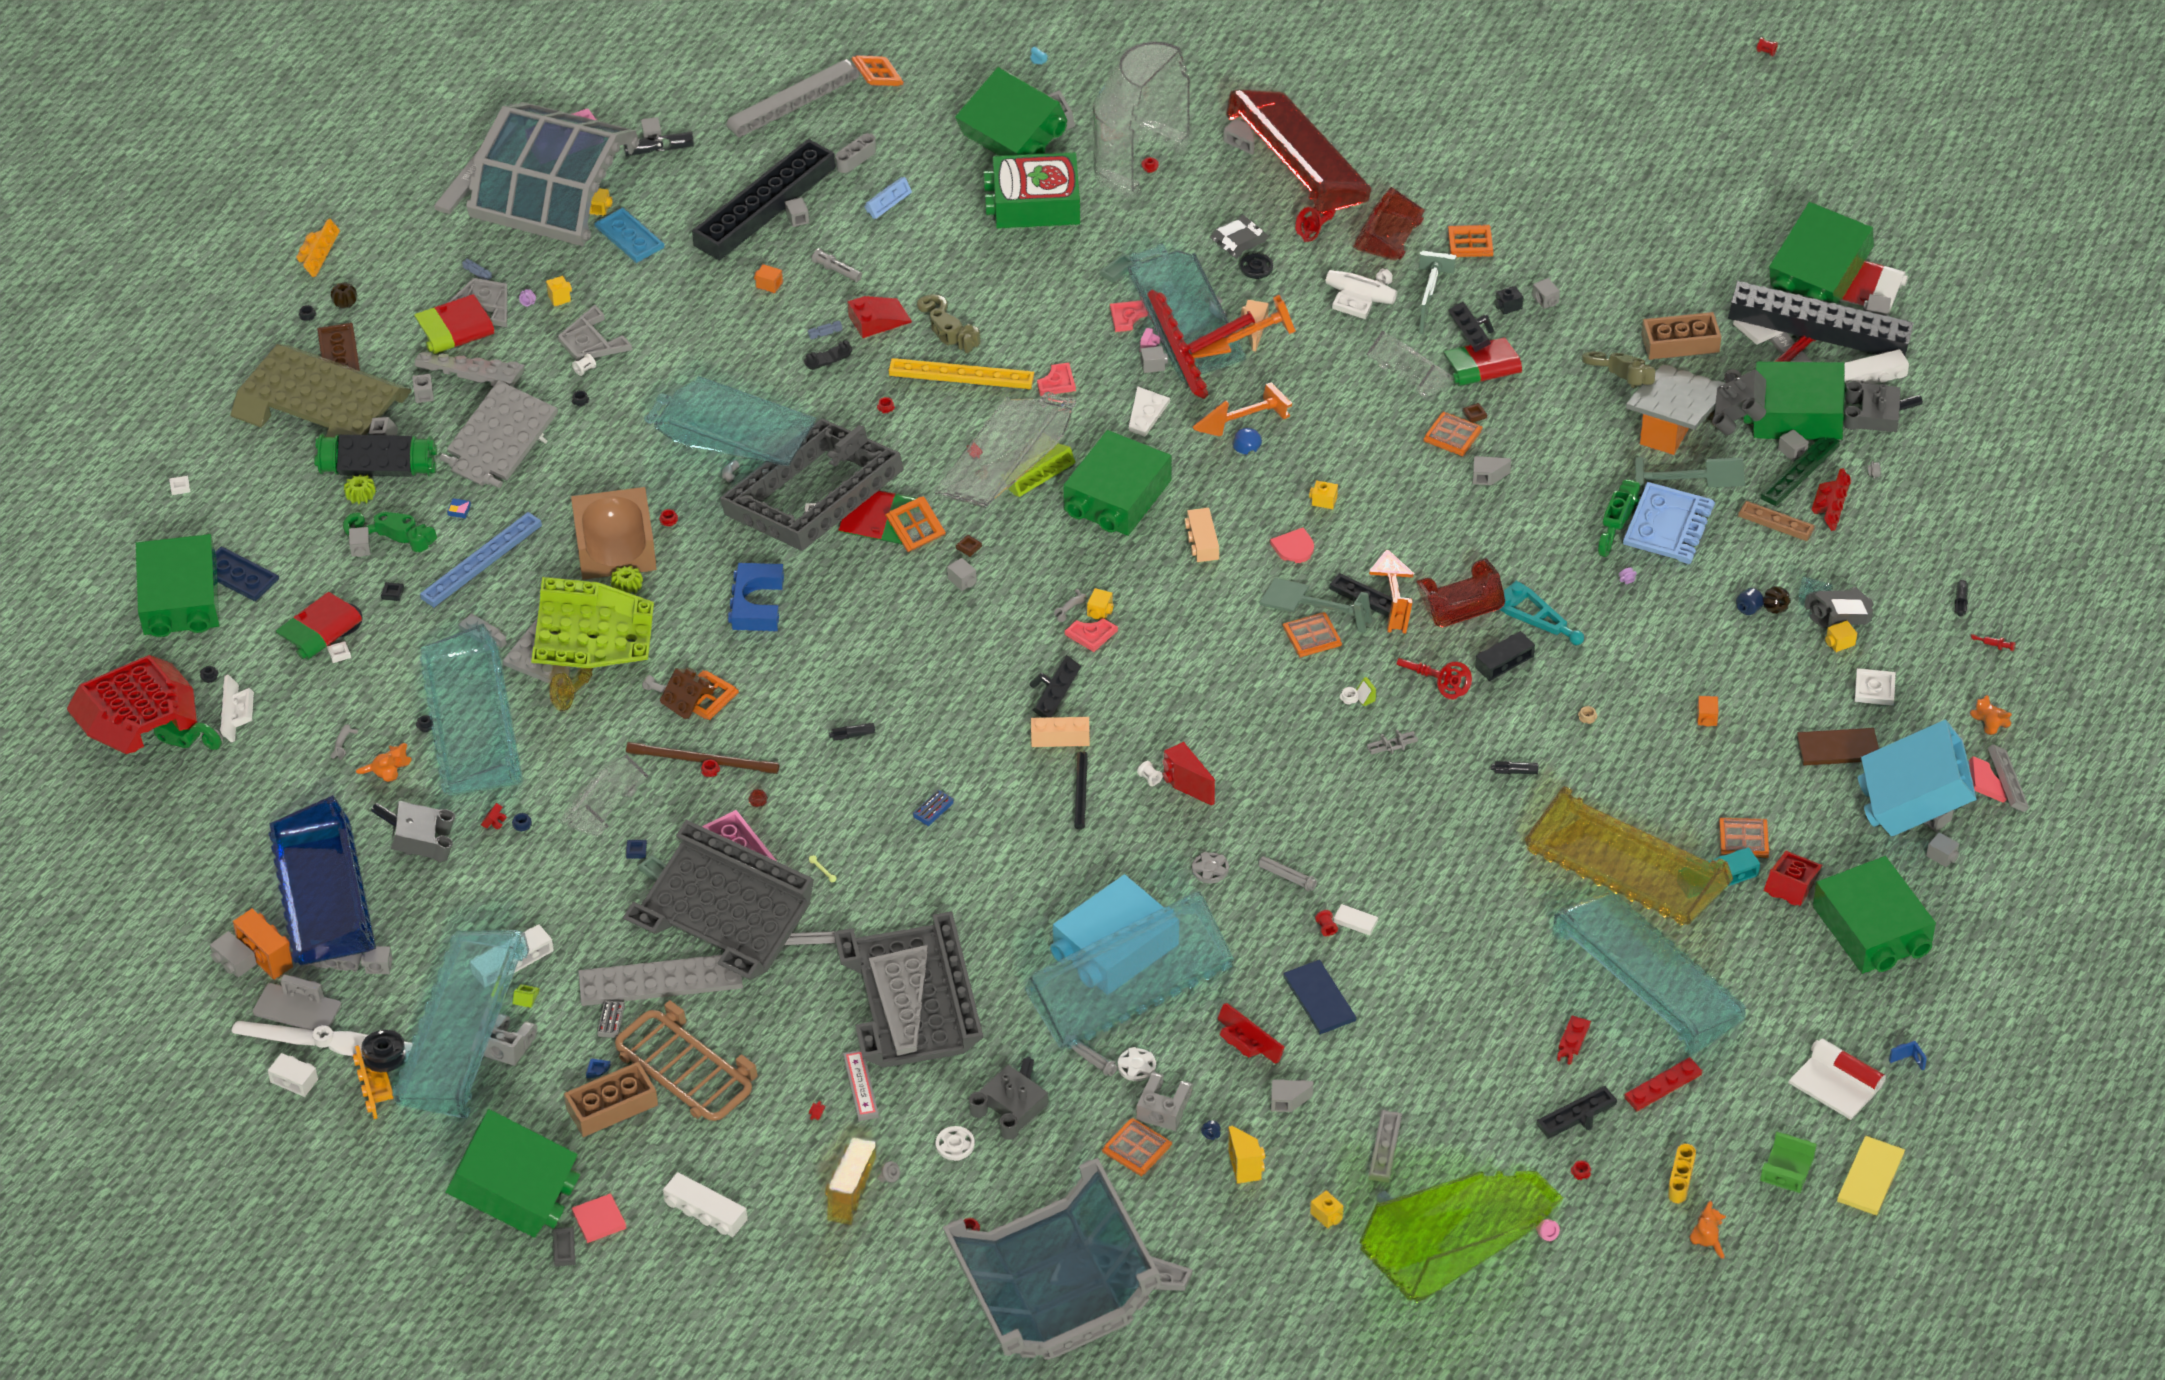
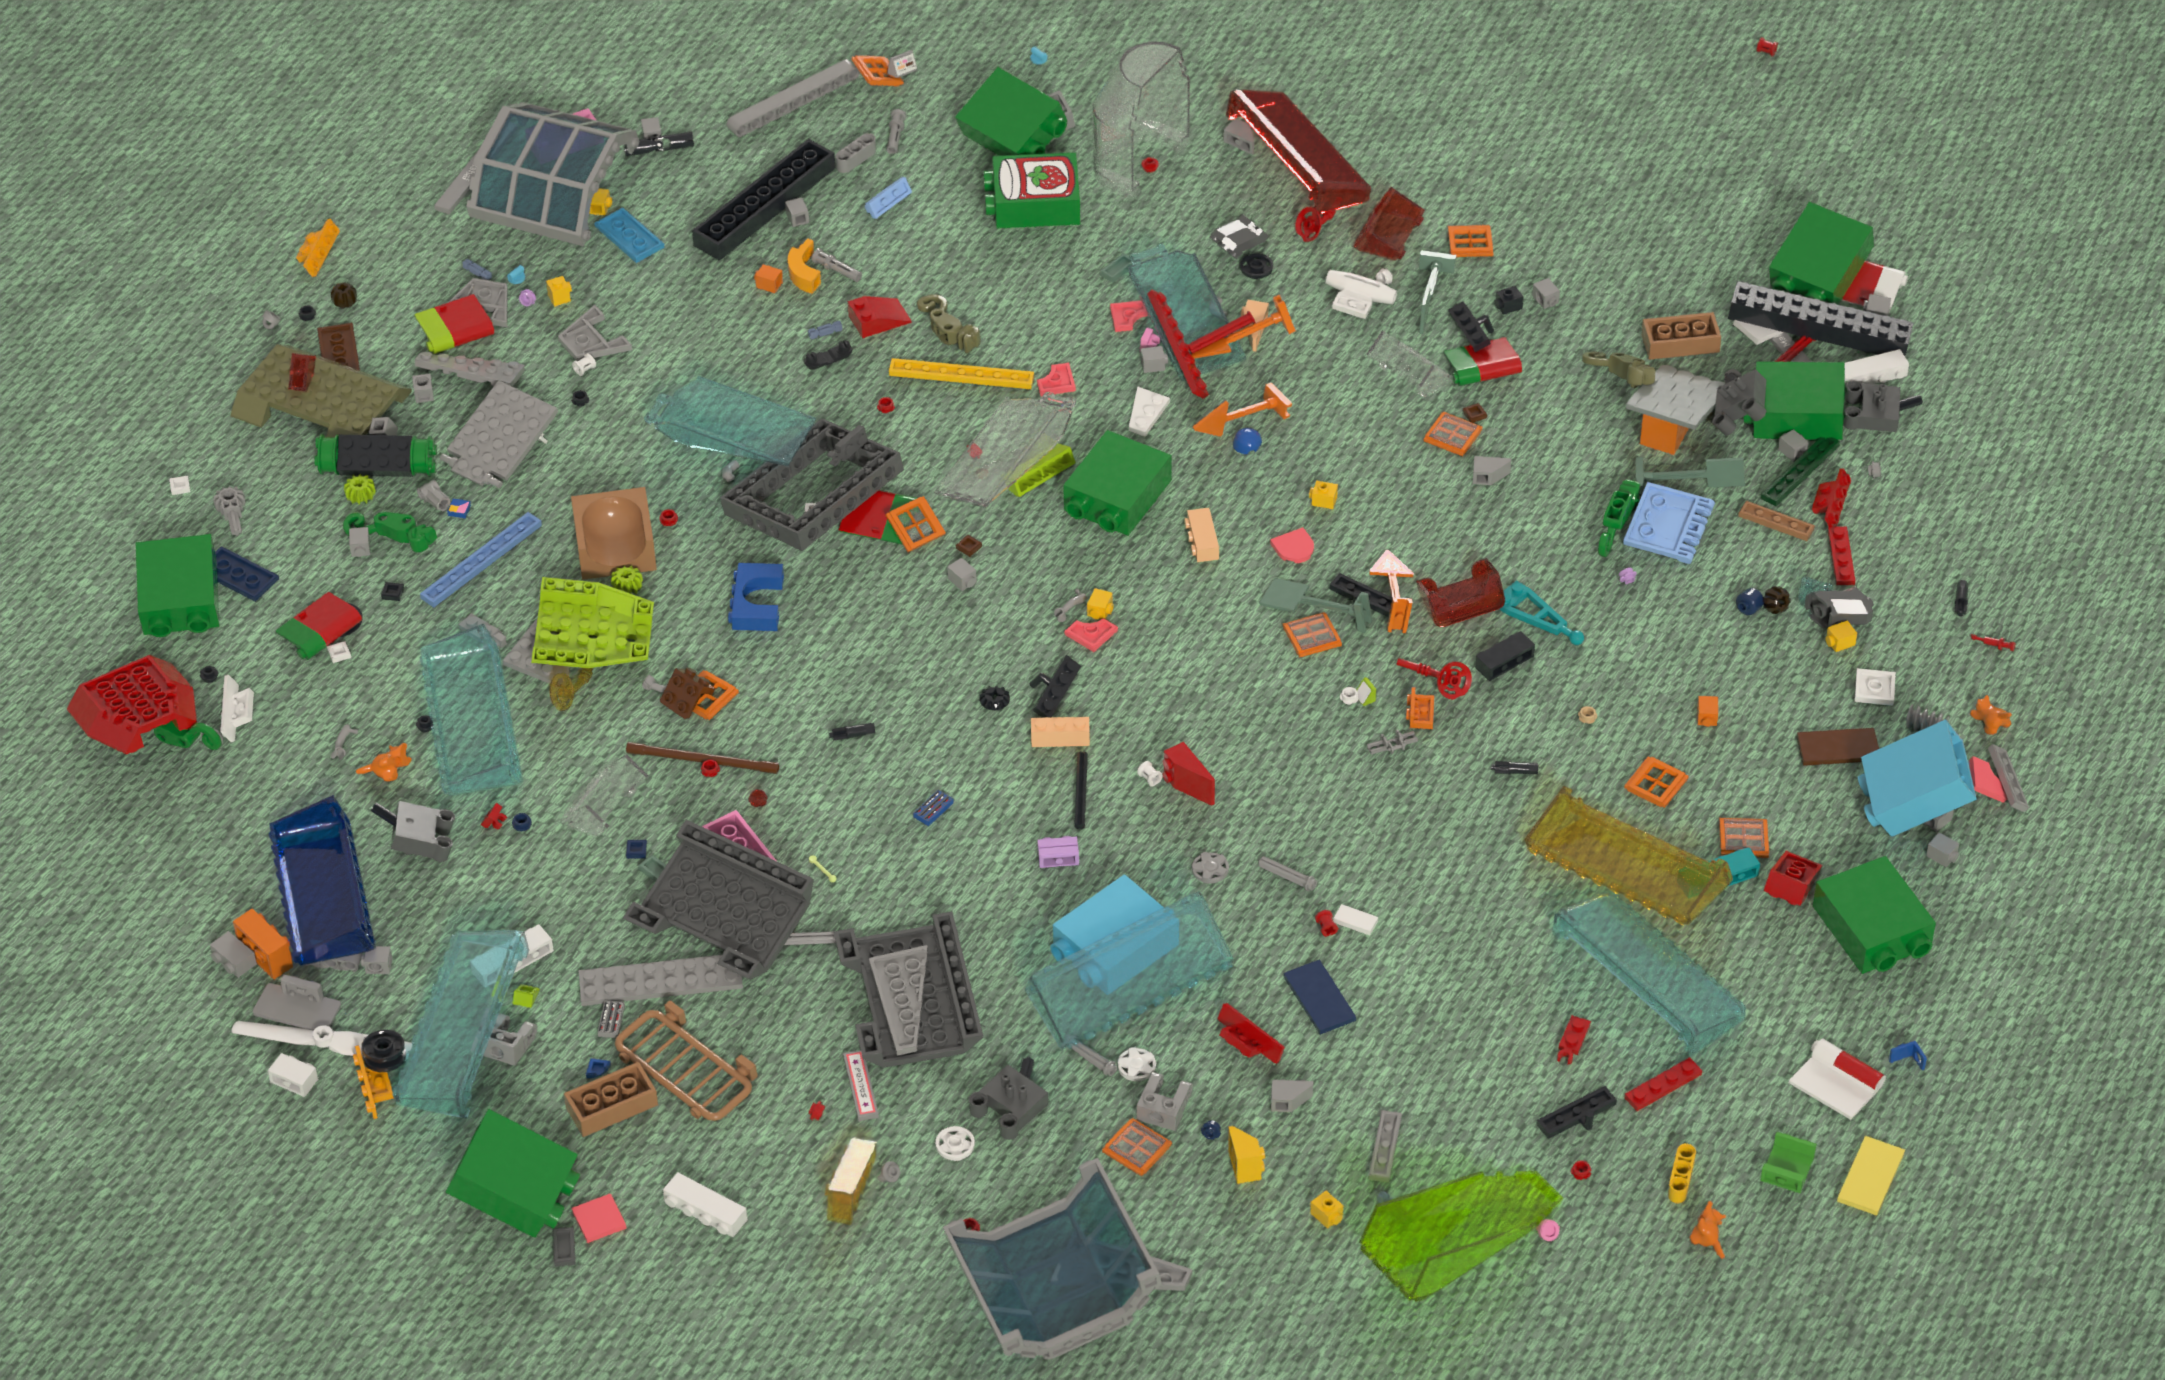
none -> light grey gear [213,486,246,536]
none -> light grey tile [262,310,281,329]
none -> clear red slope [288,353,316,392]
none -> light grey piece [417,480,451,512]
none -> medium azure plate [507,265,525,284]
none -> light orange arch [788,239,821,294]
none -> light grey pin [887,109,906,154]
none -> slope [888,50,917,78]
none -> black gear [979,685,1010,710]
none -> lavender brick [1037,836,1079,868]
none -> orange bracket [1406,687,1434,729]
none -> orange piece [1624,756,1689,808]
none -> red plate [1828,526,1856,585]
none -> light grey piece [1906,704,1950,731]

